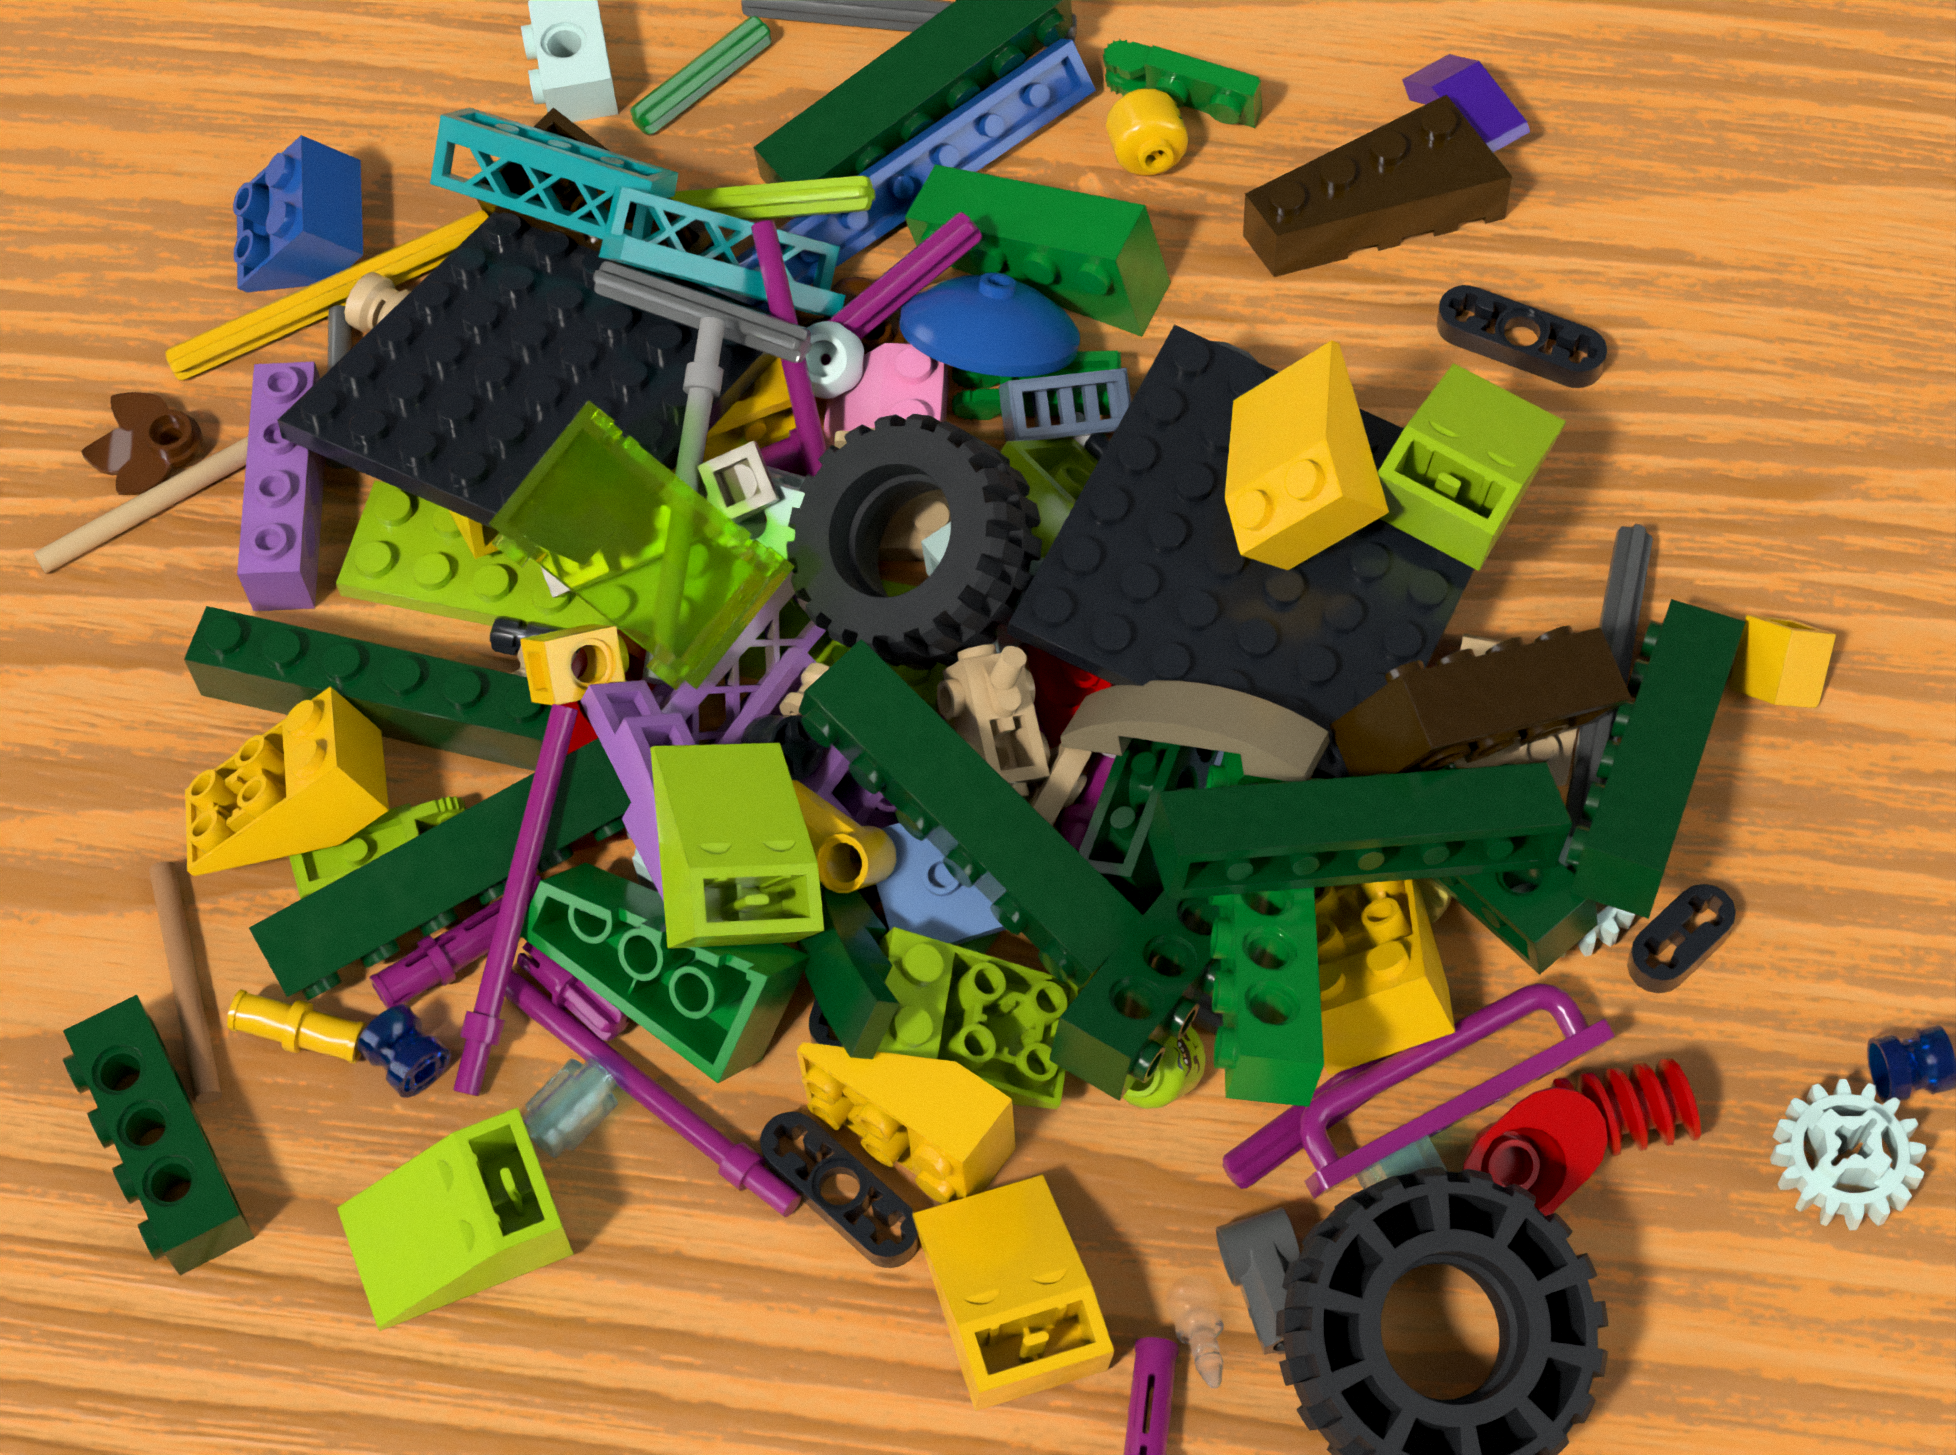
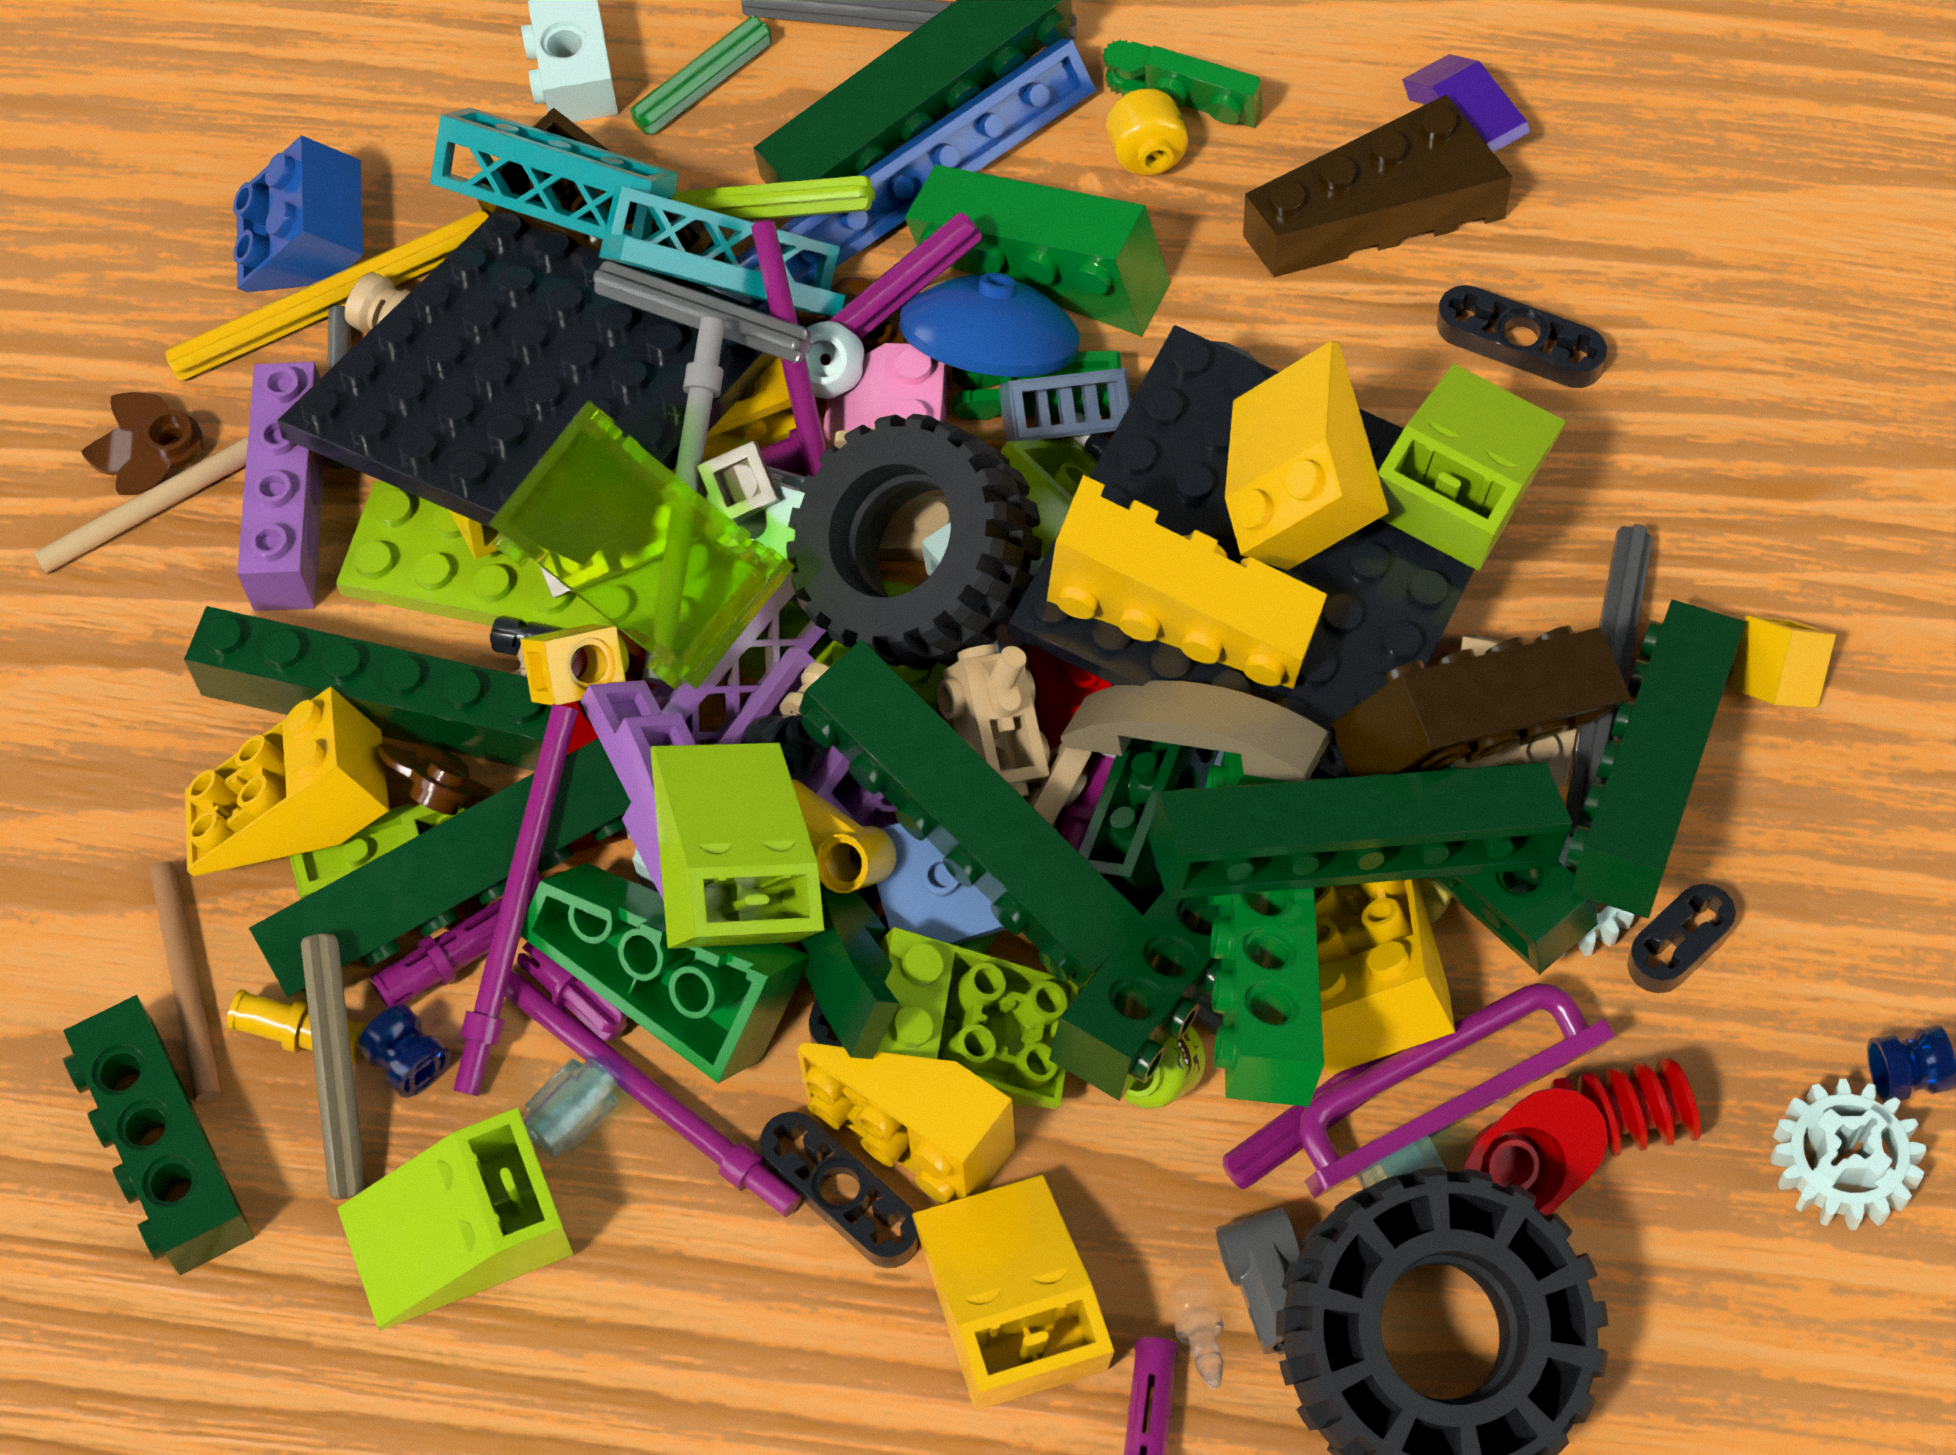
none -> dark tan axle [301,933,366,1200]
none -> reddish brown plate [376,743,495,815]
none -> yellow wedge [1047,475,1327,689]

